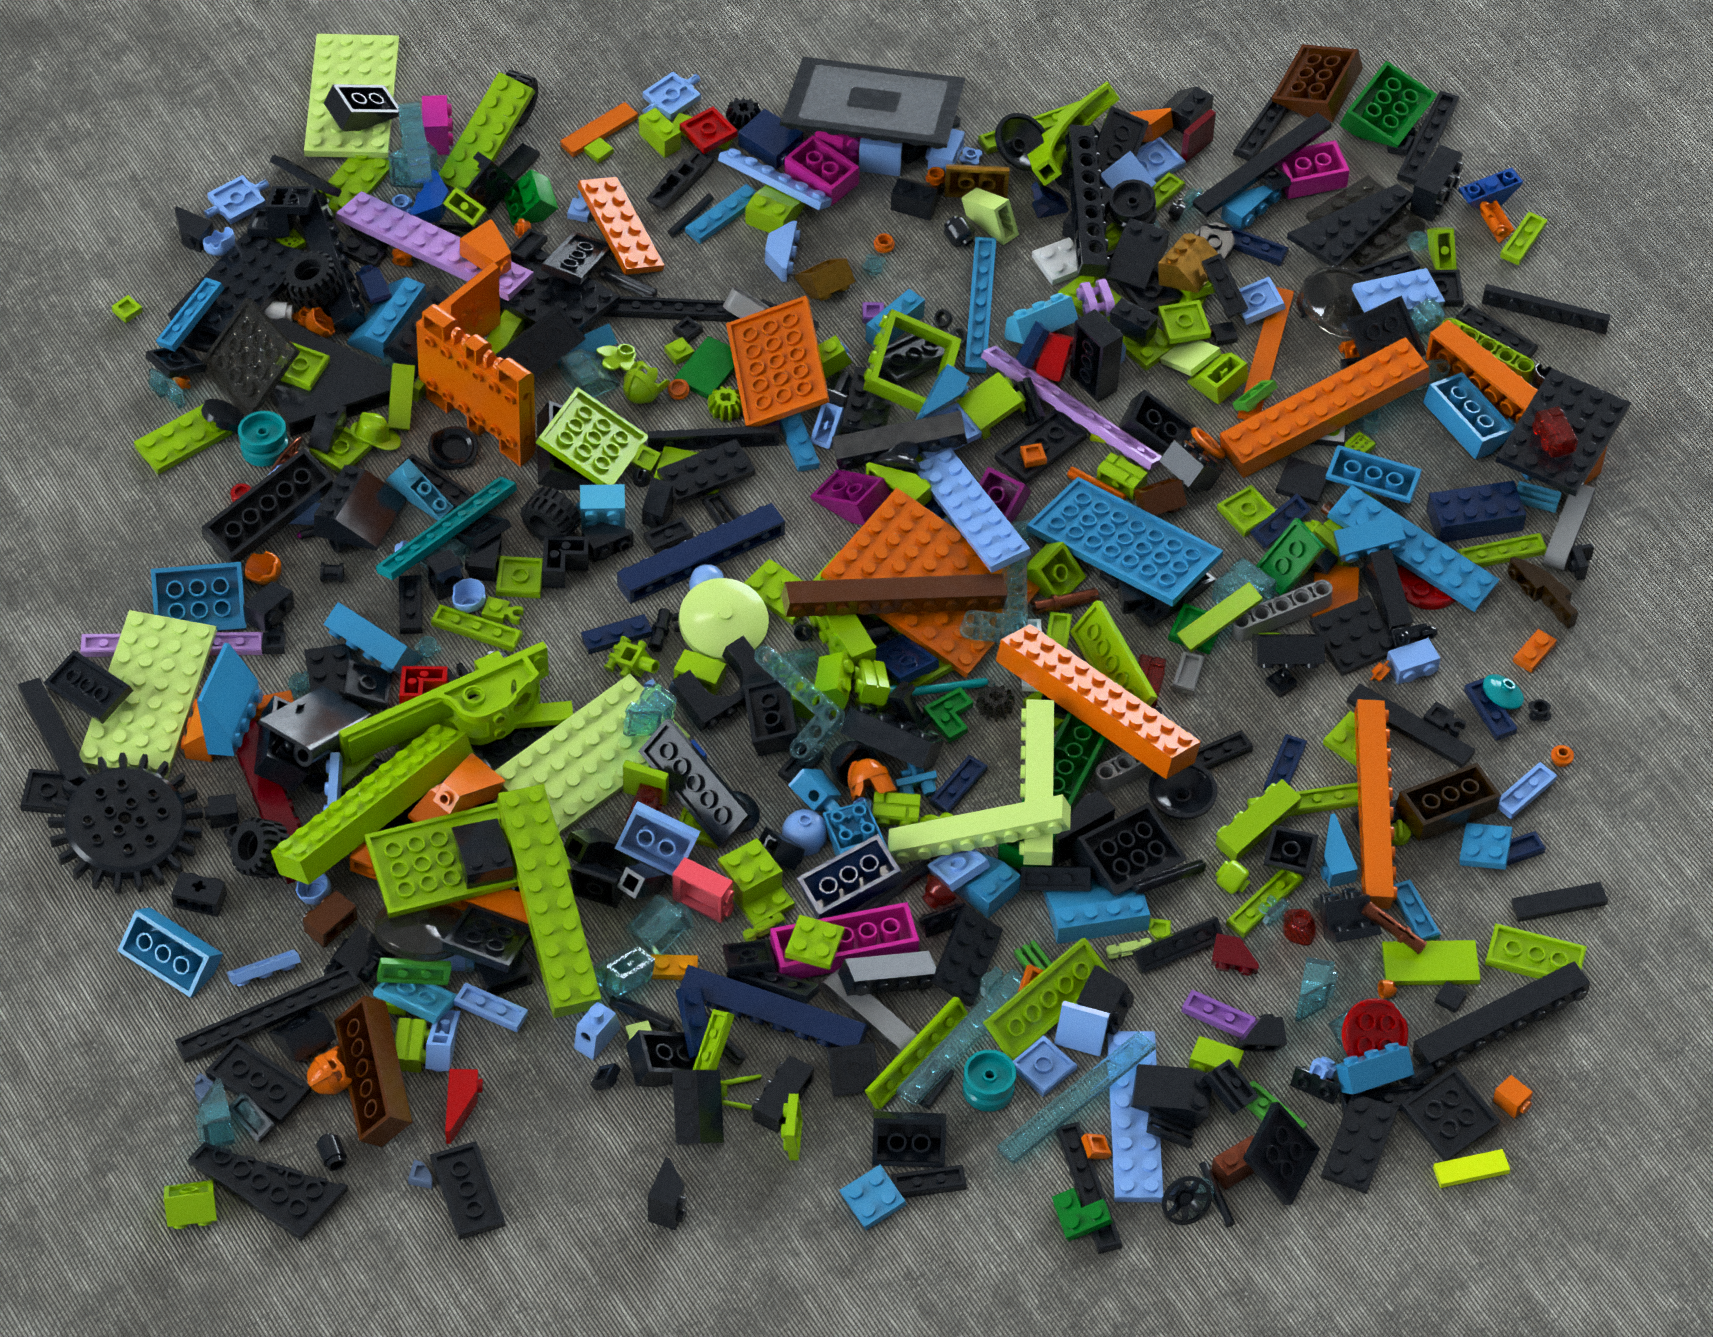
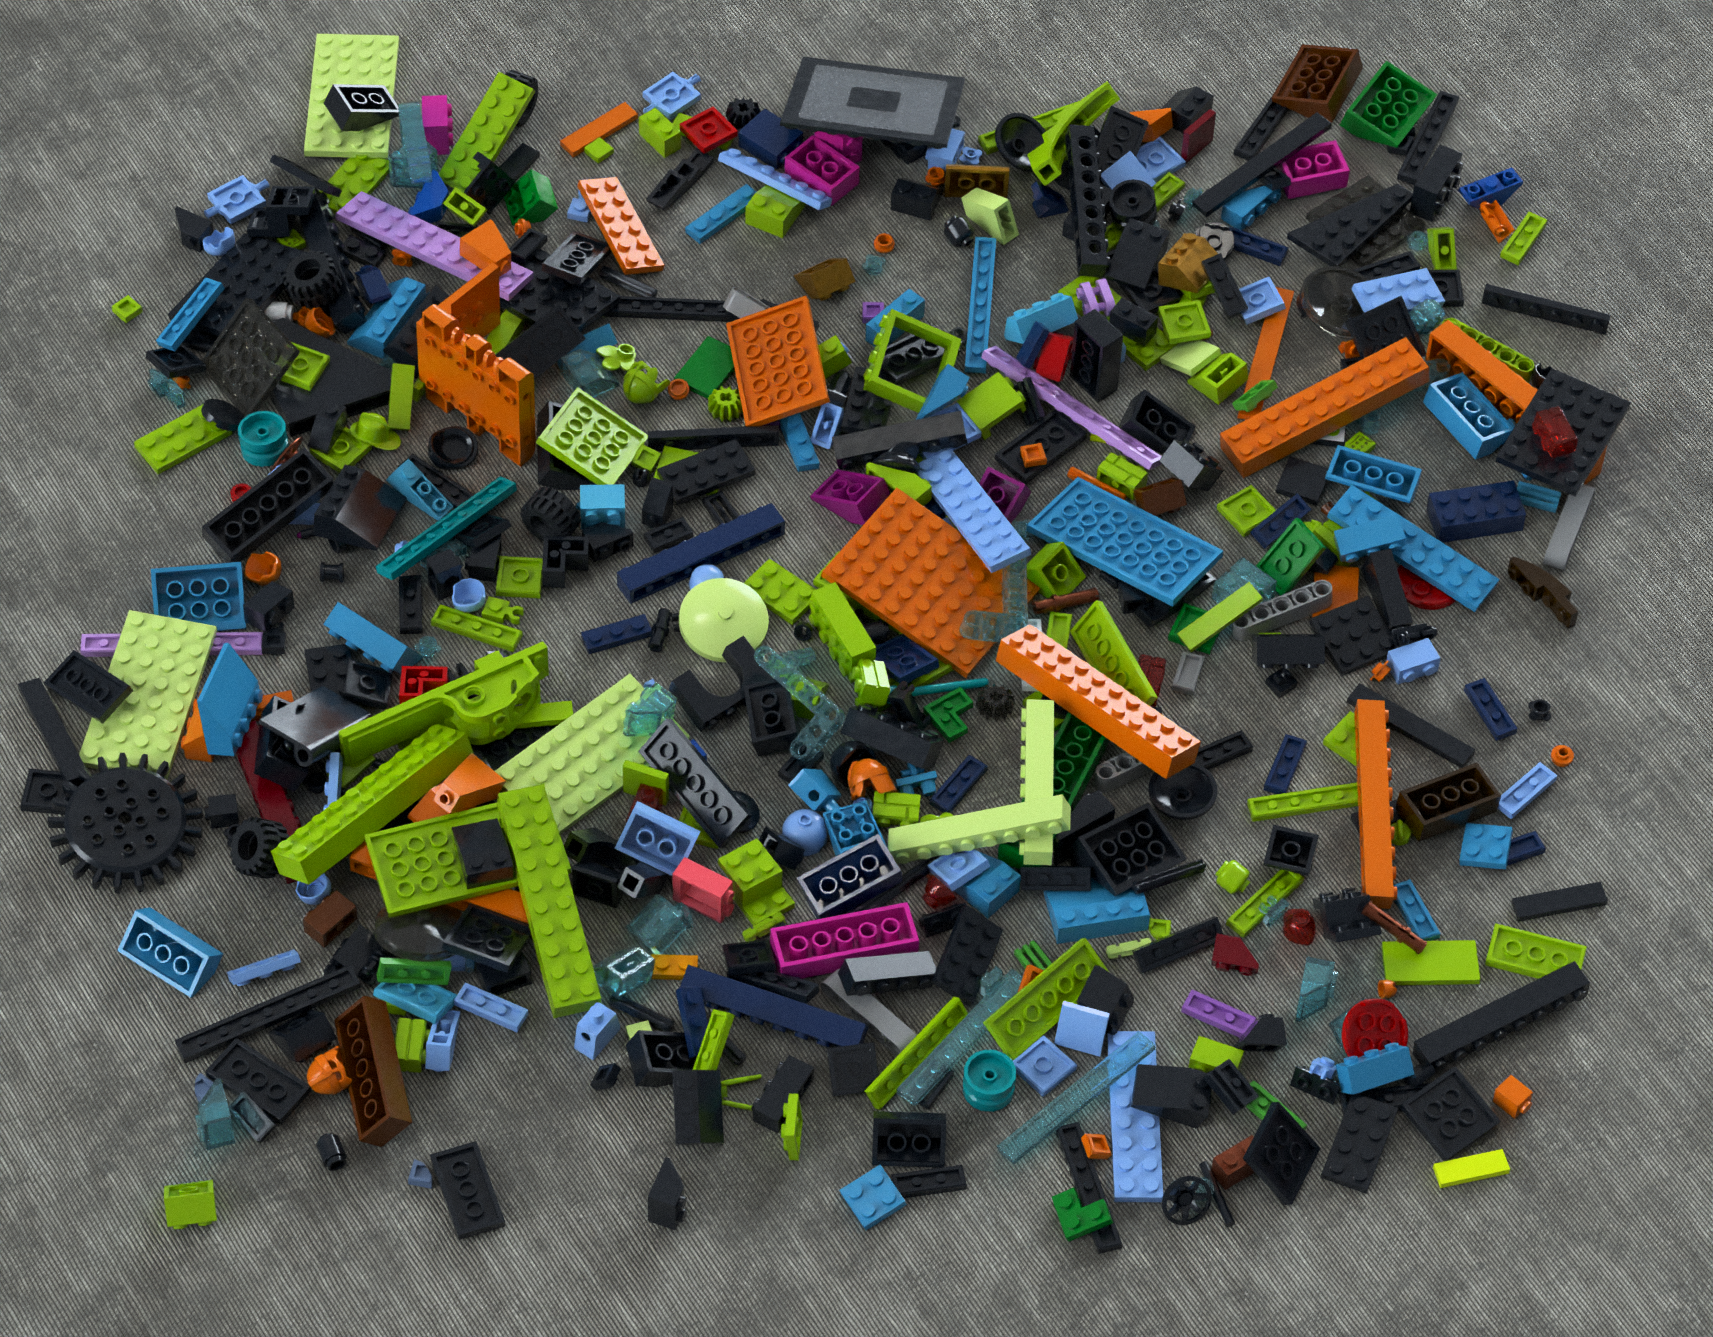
black brick [171,872,227,917] -> none
black wing [188,1142,348,1241] -> none
clear light blue plate [288,671,309,696] -> none
light blue plate [392,194,412,213] -> none
red slope [445,1069,483,1144] -> none
lime piece [603,636,660,678] -> none
lime plate [664,337,694,365] -> none
black bar [668,193,714,237] -> none
black tile [673,316,703,343] -> none
lime brick [674,649,726,695] -> none
light blue slope [765,221,800,282] -> none
reddish brown brick [781,574,1008,617] -> none
lime plate [785,915,844,970] -> none
lime slope [813,652,854,719] -> none
light blue tile [859,138,902,176] -> none
black hinge [934,309,953,327] -> none
white plate [1032,237,1078,285] -> none
black tile [1146,1109,1195,1148] -> none
orange piece [1191,427,1225,459] -> none
black tile [1211,322,1238,346] -> none
lime brick [1215,779,1302,861] -> none
dark azure slope [1320,813,1358,888] -> none
black plate [1423,701,1466,737] -> none
black tile [1434,981,1467,1013] -> none
black tile [1456,303,1538,358] -> none
lime tile [1457,533,1547,568] -> none
teal dish [1483,674,1524,710] -> none
orange plate [1513,629,1557,673] -> none
black bracket [1569,543,1594,581] -> none

